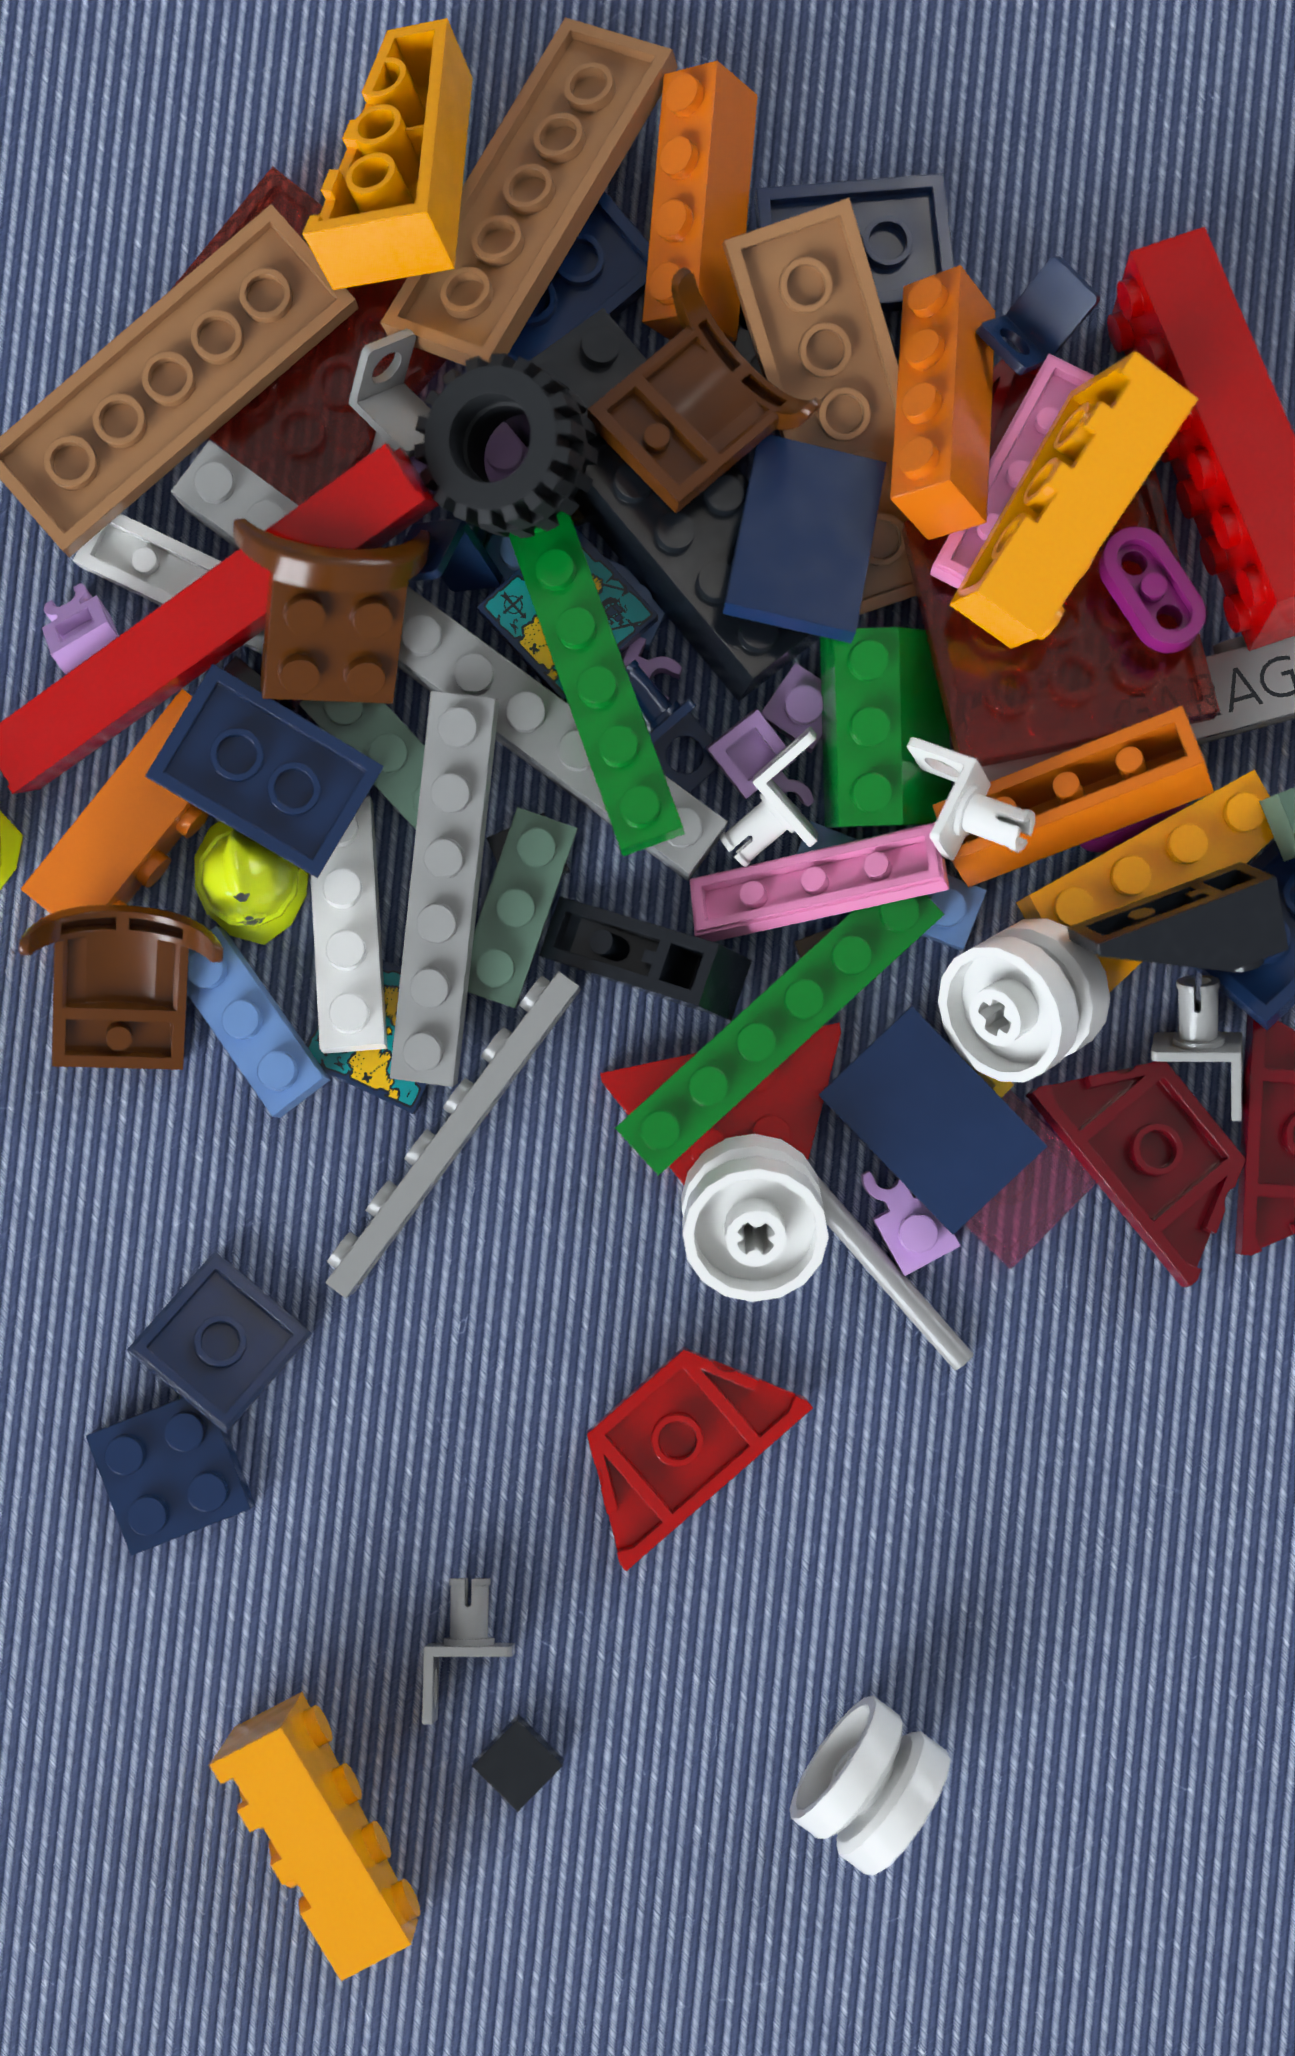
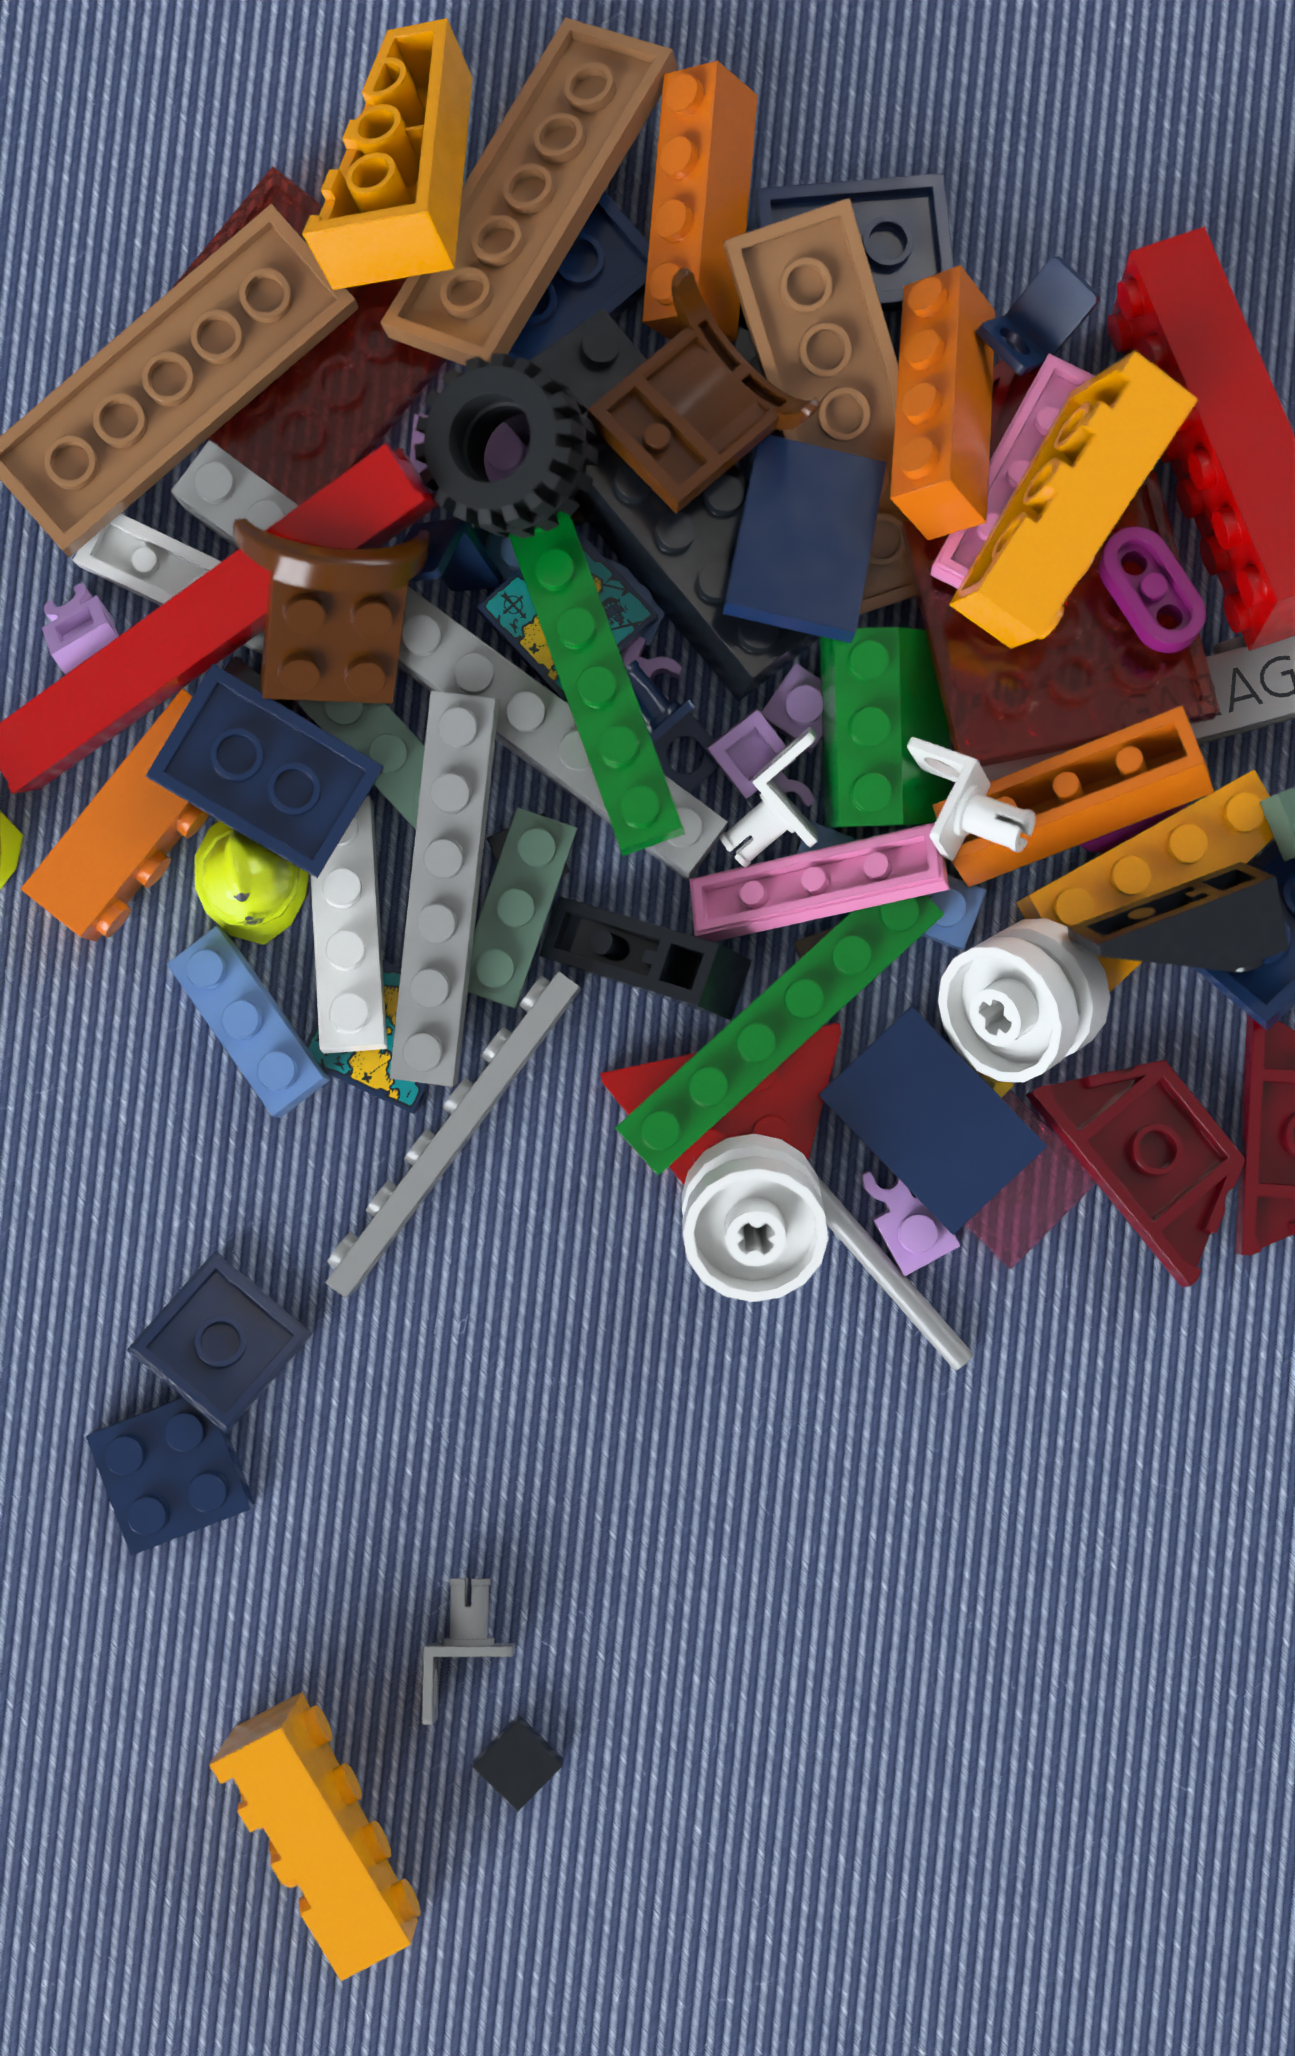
reddish brown piece [19,905,223,1070] -> none
light grey bracket [348,328,431,458] -> none
red wing [587,1347,813,1571] -> none
white wheel [789,1696,951,1875] -> none
light grey bracket [1151,975,1243,1121] -> none

